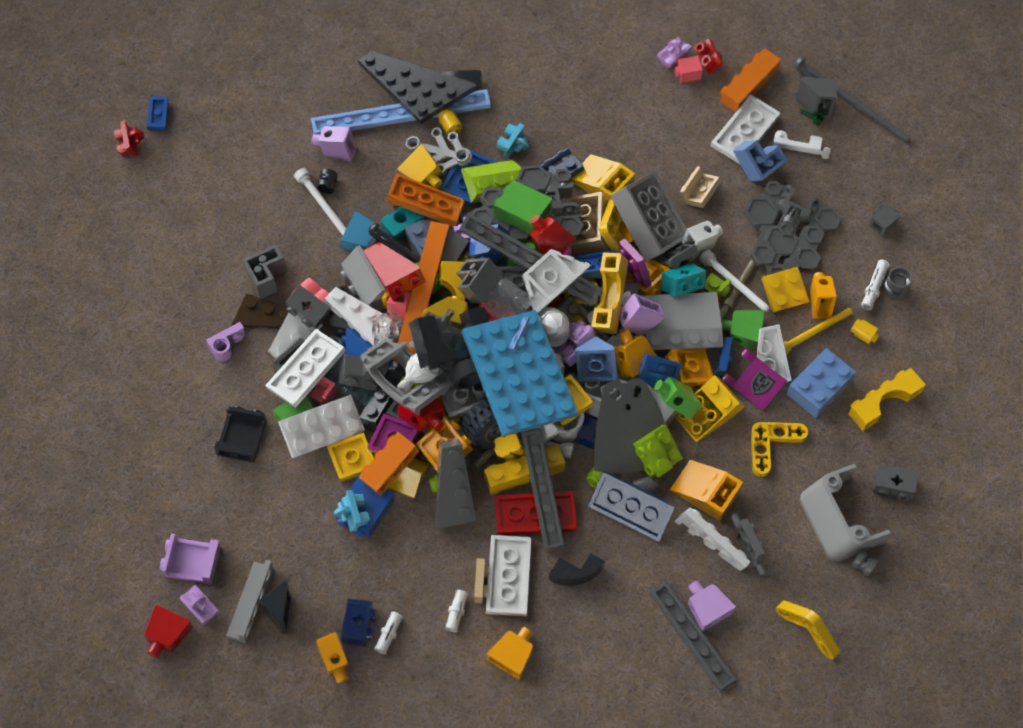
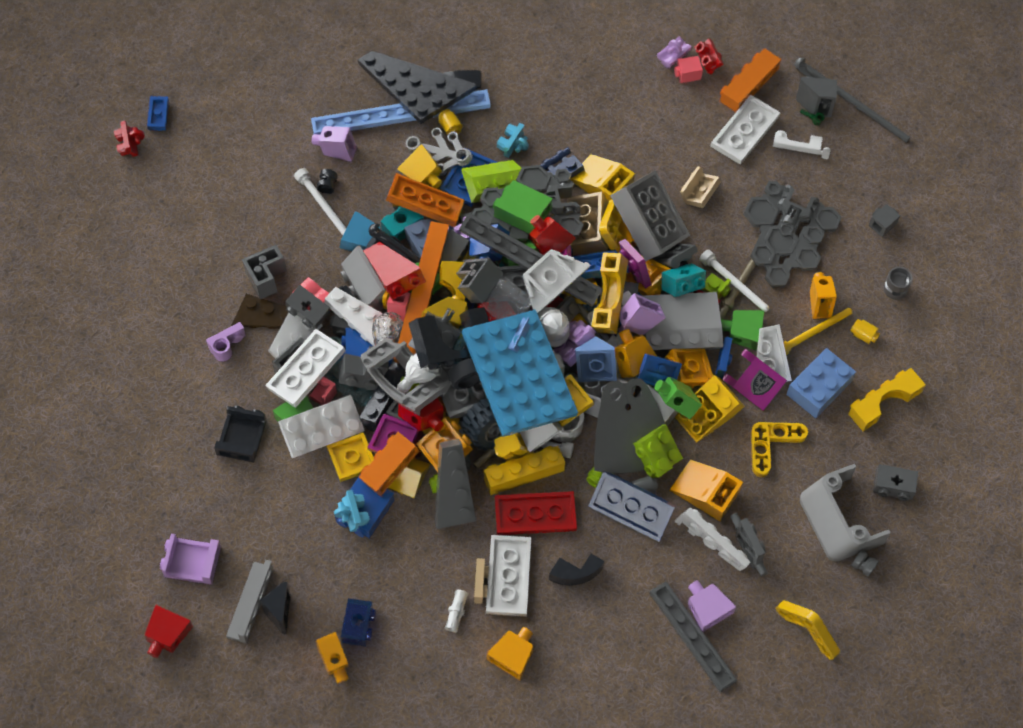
lavender hips [179,585,219,625] -> none
white pin [374,612,403,655] -> none
dark grey tile [521,428,565,550] -> none
clear blue brick [576,416,598,450] -> none
white torso [681,221,723,262] -> none
medium blue brick [733,140,787,182] -> none
yellow plate [761,266,809,313] -> none
white pin [861,260,890,311] -> none

